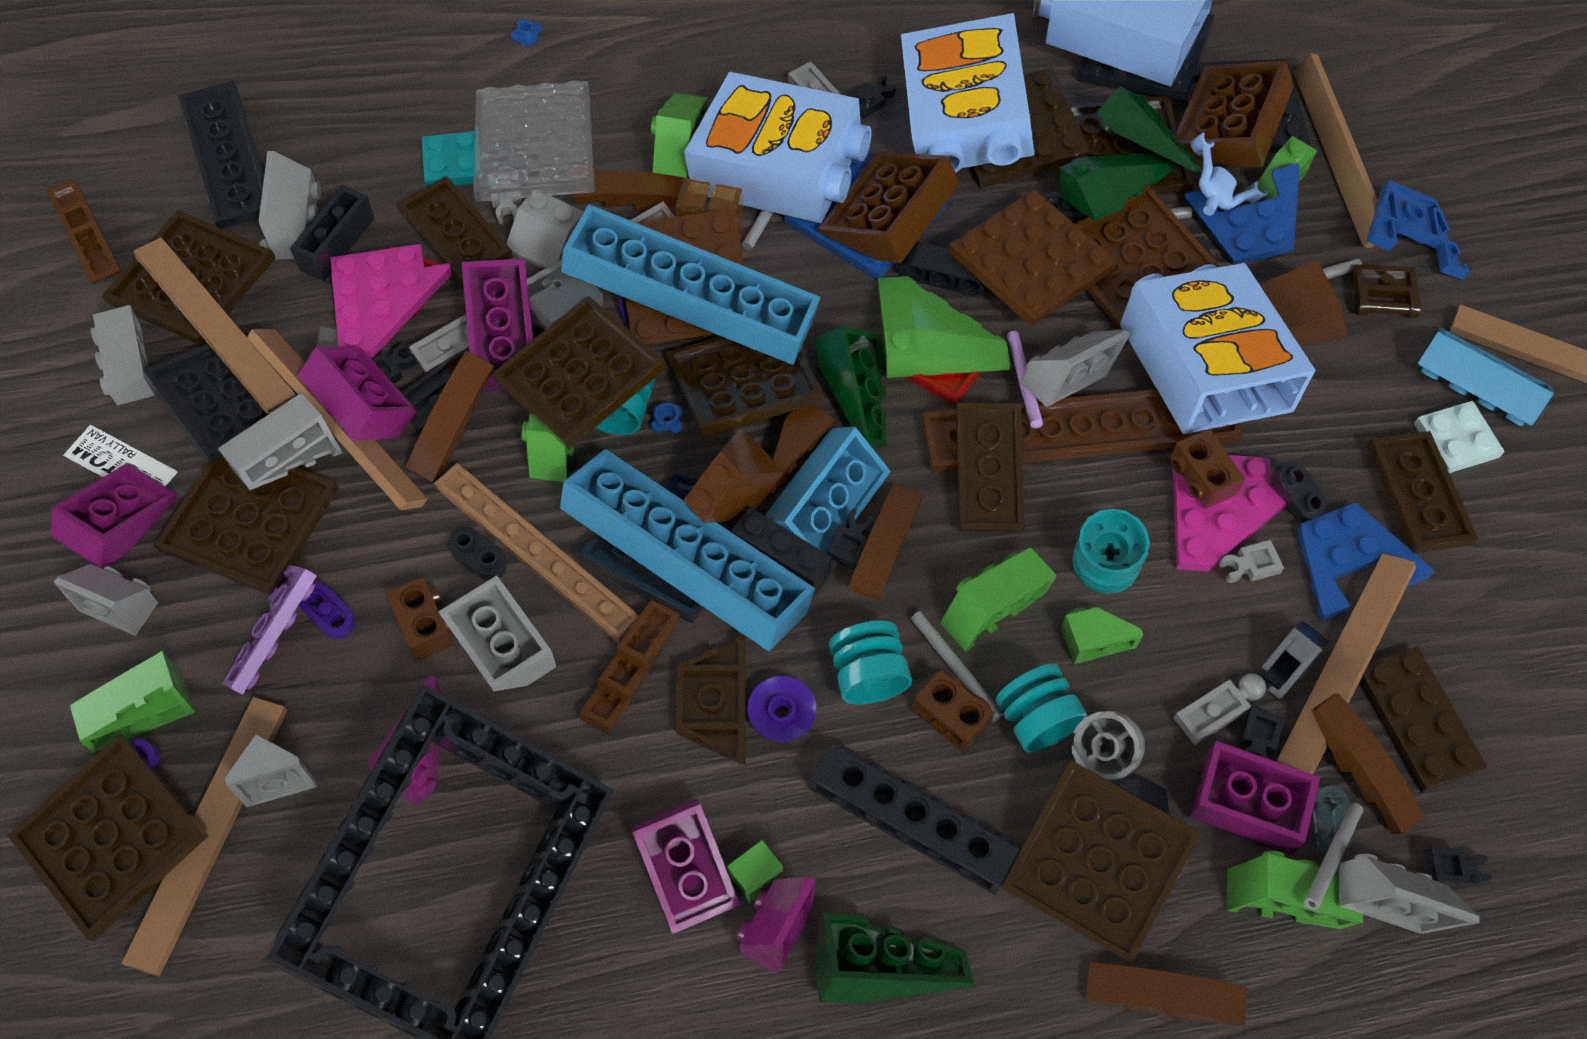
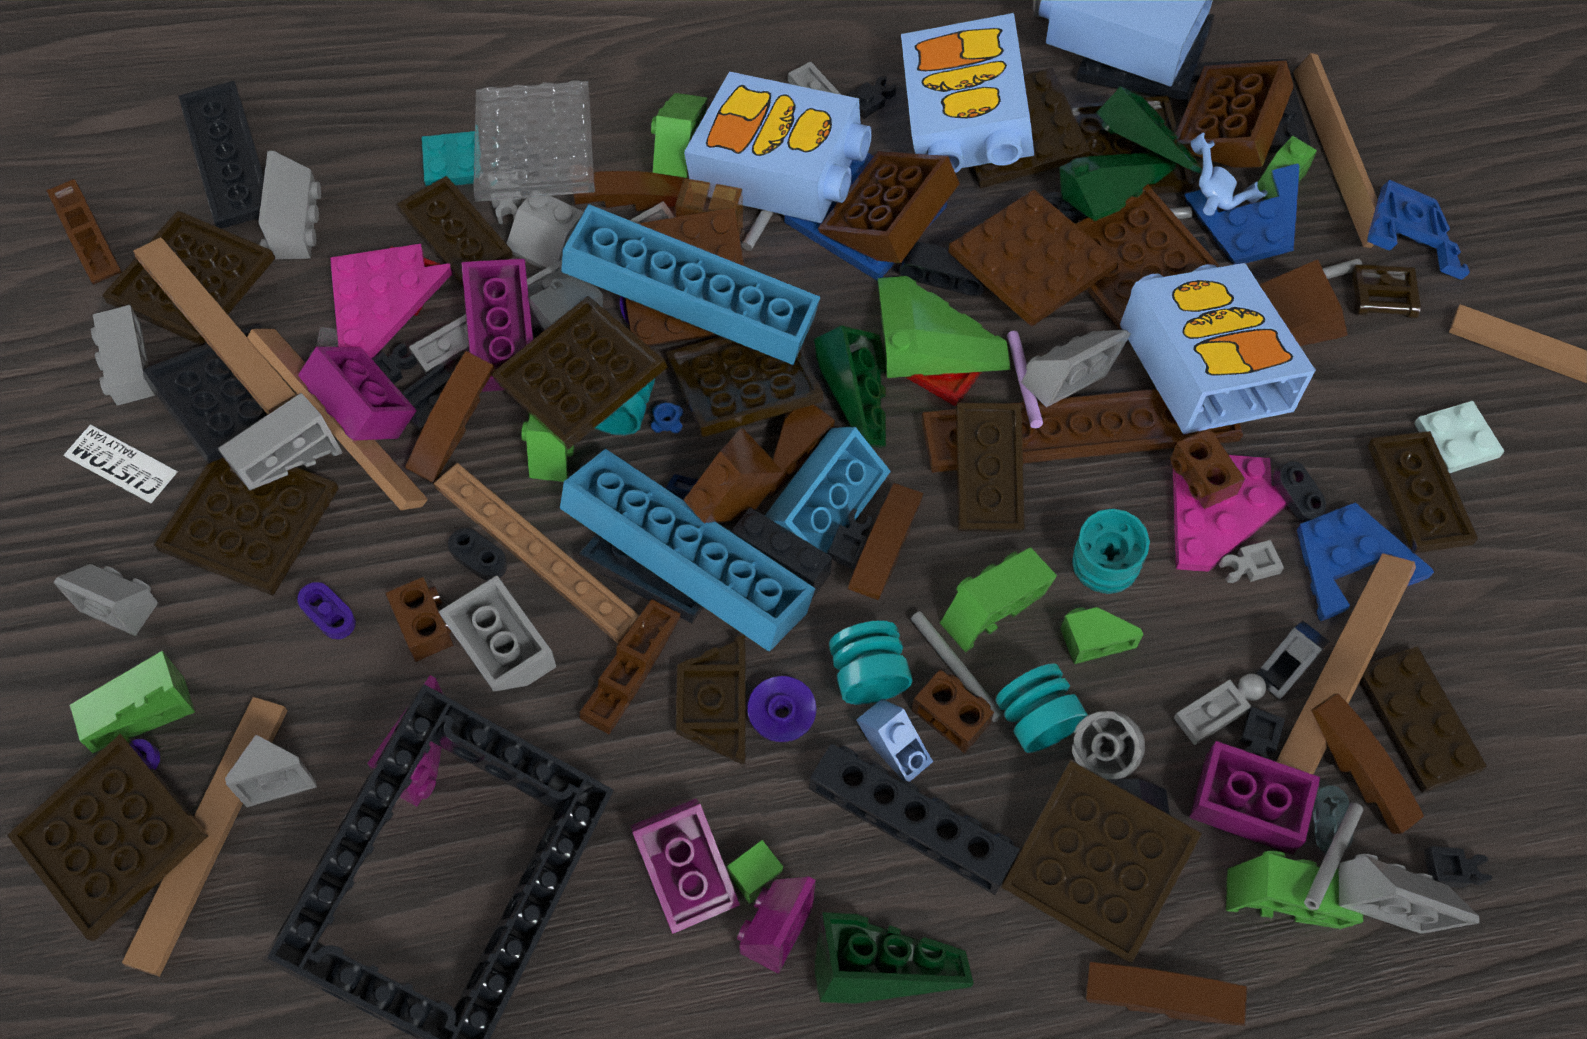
magenta slope [51,463,177,569] -> none
medium lavender wing [222,565,317,695] -> none
black brick [290,185,375,282] -> none
blue plate [511,19,542,47] -> none
dark azure slope [1418,328,1554,426] -> none
none -> medium blue slope [856,699,933,782]

